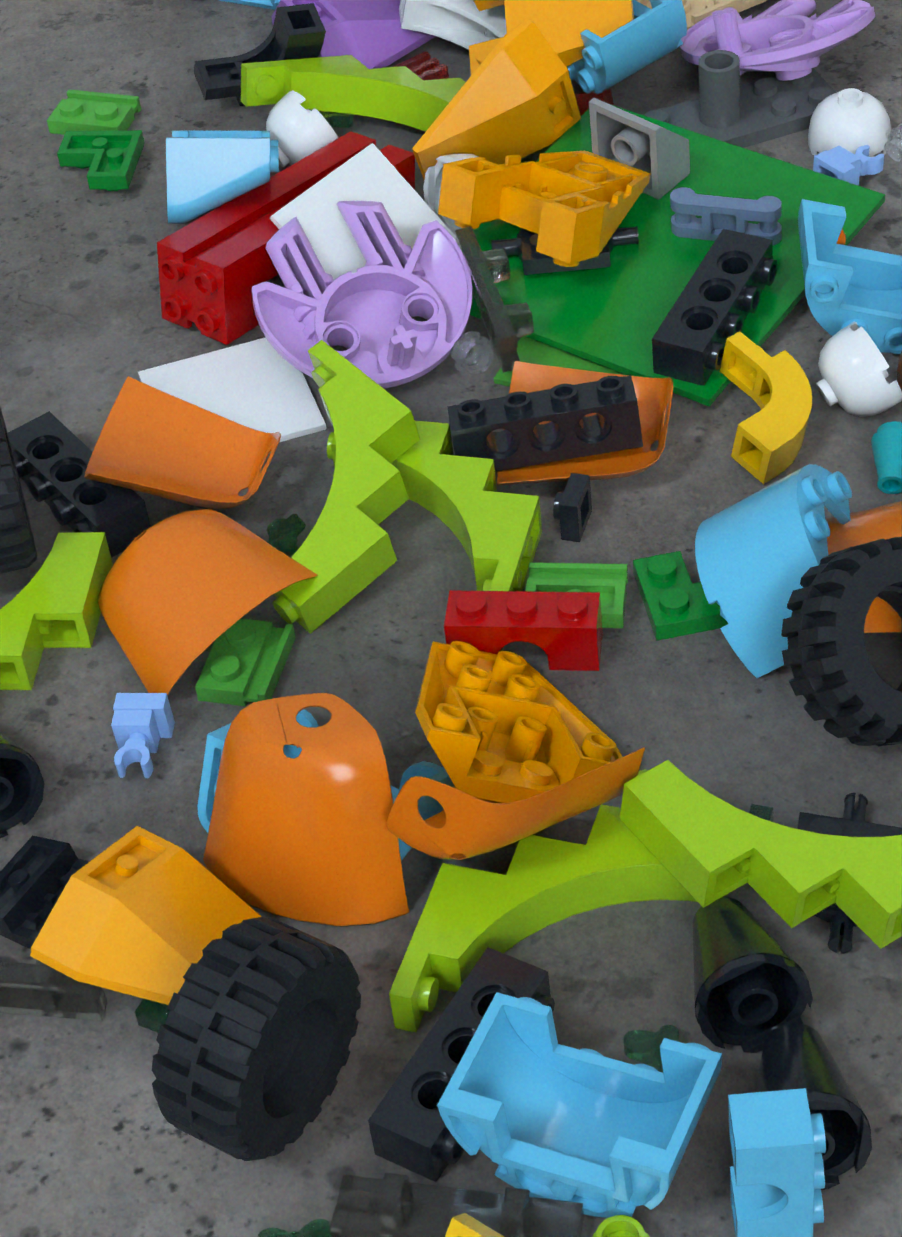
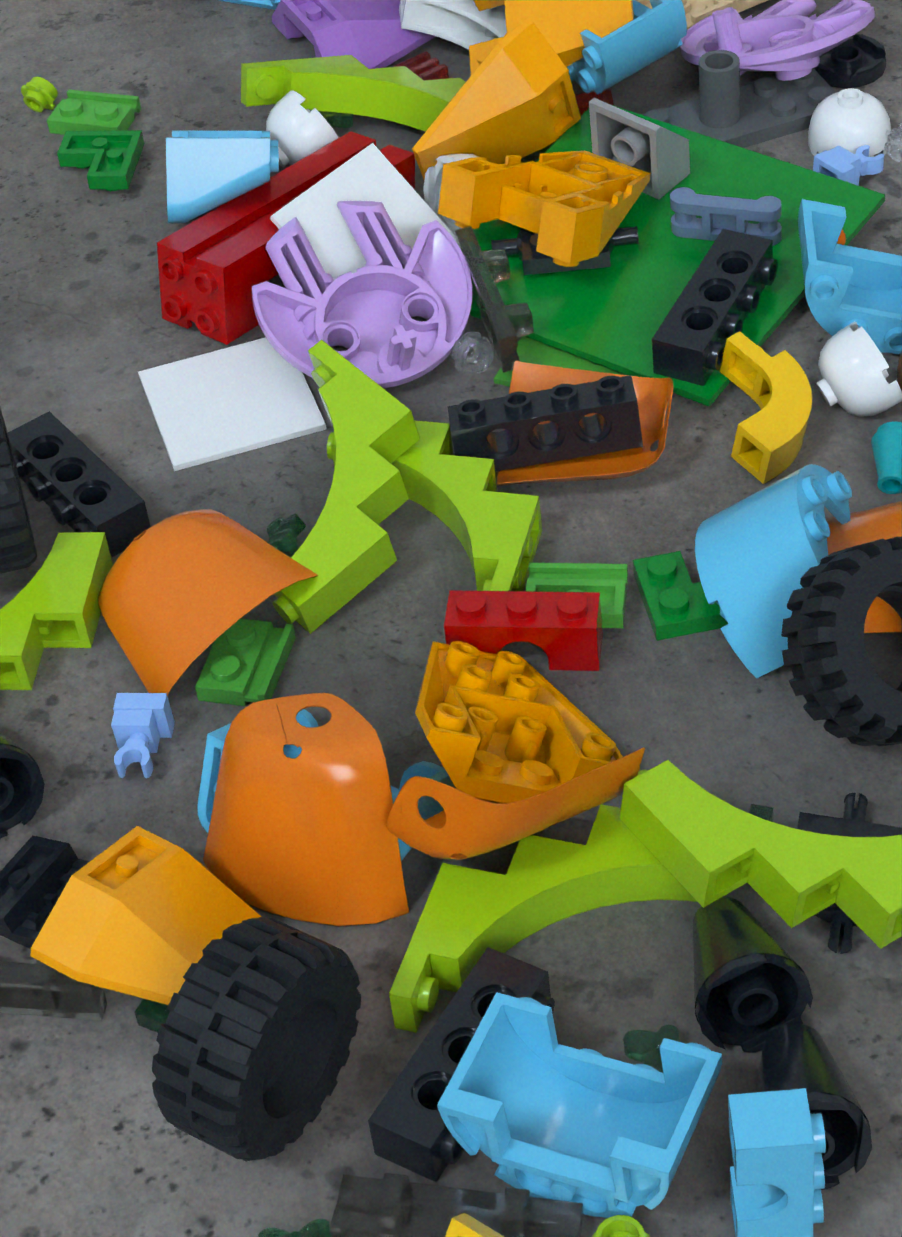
orange piece [84,376,281,509] -> none
black arch [194,3,326,106] -> none
black plate [553,473,592,542] -> none
none -> lime plate [21,77,58,112]
none -> black tile [814,34,886,88]

